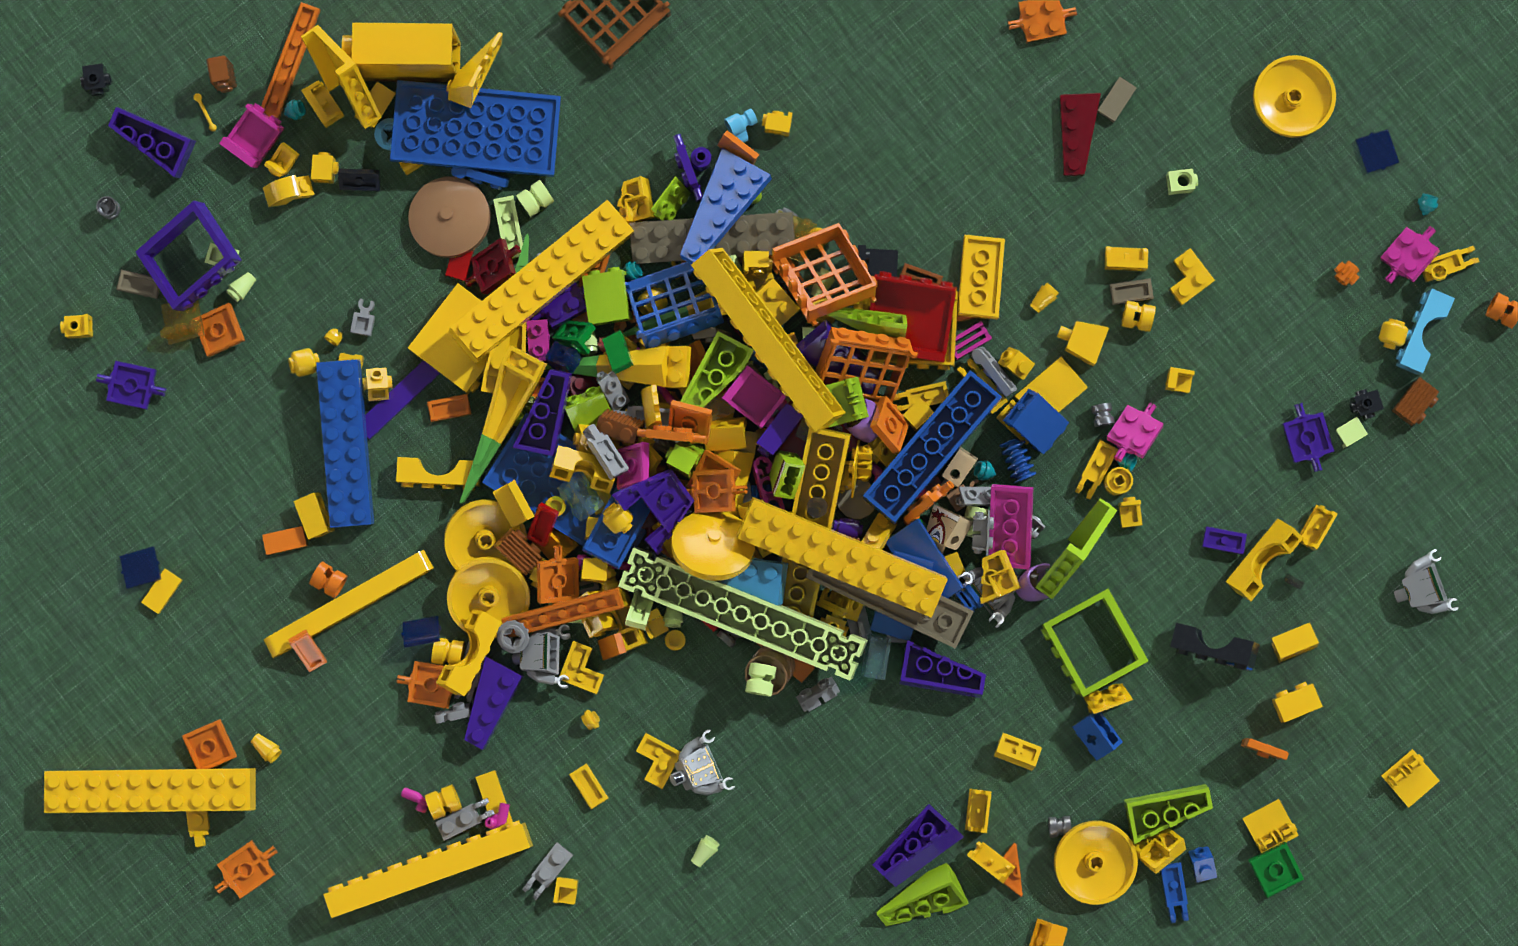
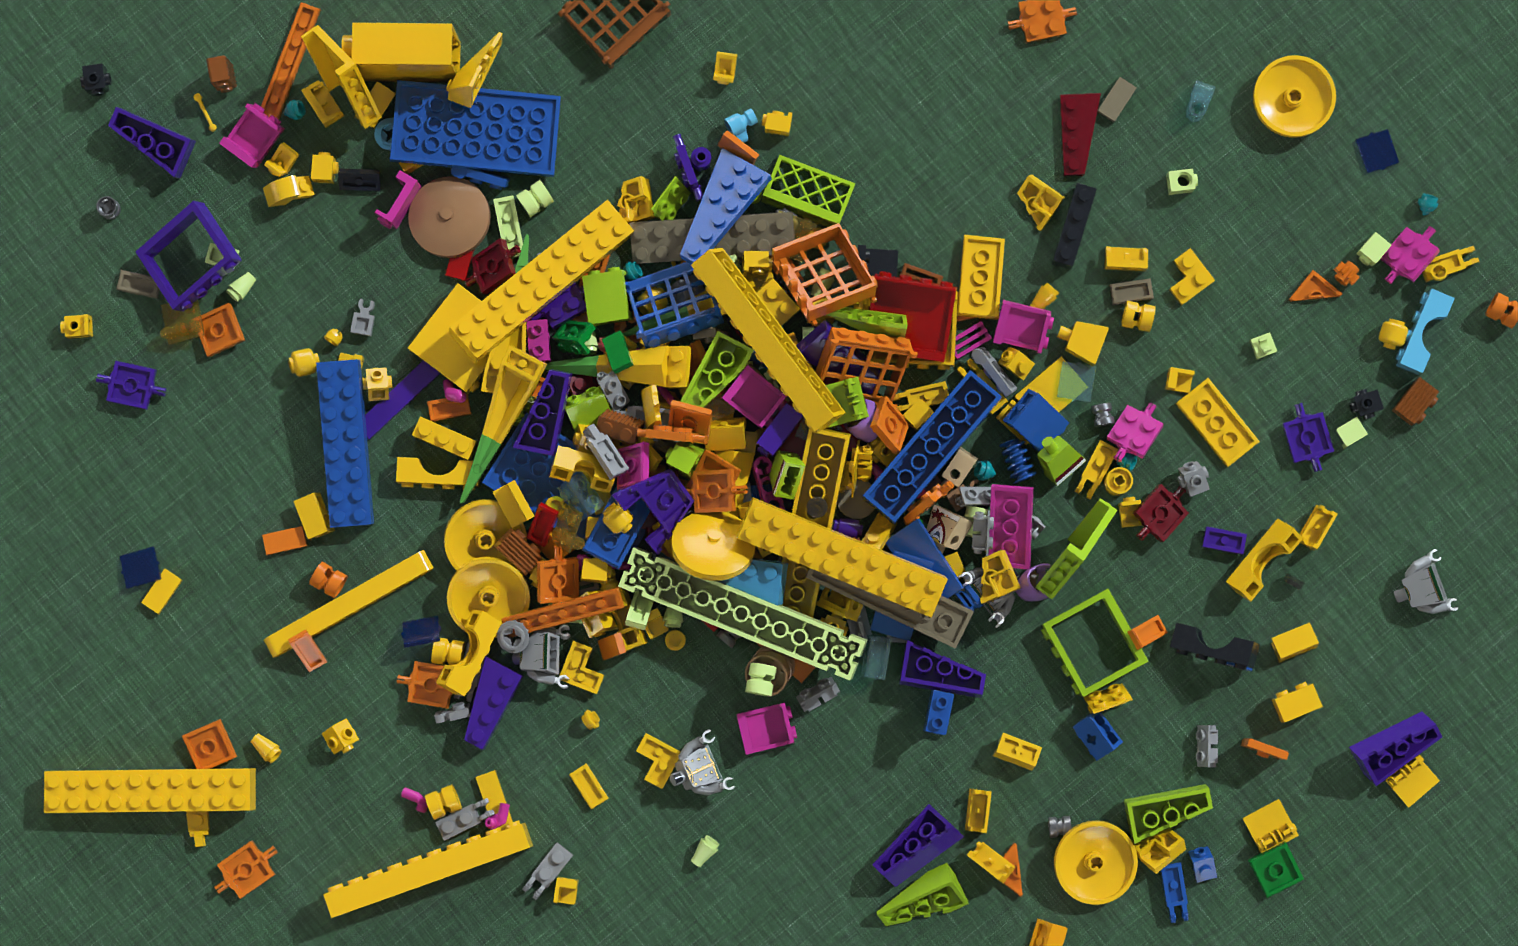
clear blue brick [545,341,582,374] -> none
none -> yellow brick [322,718,359,755]
none -> dark pink panel [374,170,422,229]
none -> yellow arch [412,416,479,461]
none -> dark pink arm [443,379,467,403]
none -> clear yellow hinge [551,502,585,553]
none -> light grey bracket [671,274,705,304]
none -> yellow bracket [713,52,737,85]
none -> dark pink panel [736,703,797,755]
none -> lime fence [761,155,856,227]
none -> blue panel [923,690,954,735]
none -> dark pink panel [993,300,1054,354]
none -> yellow slope [1017,175,1065,231]
none -> lime torso [1037,436,1087,486]
none -> black arch [1051,183,1097,270]
none -> clear light blue piece [1057,361,1096,402]
none -> orange tile [1128,615,1168,650]
none -> dark red plate [1133,484,1189,543]
none -> yellow tile [1175,378,1260,467]
none -> light grey brick [1177,461,1210,497]
none -> clear light blue piece [1186,80,1216,122]
none -> light grey hinge [1196,725,1218,767]
none -> yellowish green tile [1249,332,1277,359]
none -> orange tile [1289,270,1343,302]
none -> dark purple wedge [1349,712,1442,786]
none -> yellowish green brick [1356,232,1391,266]

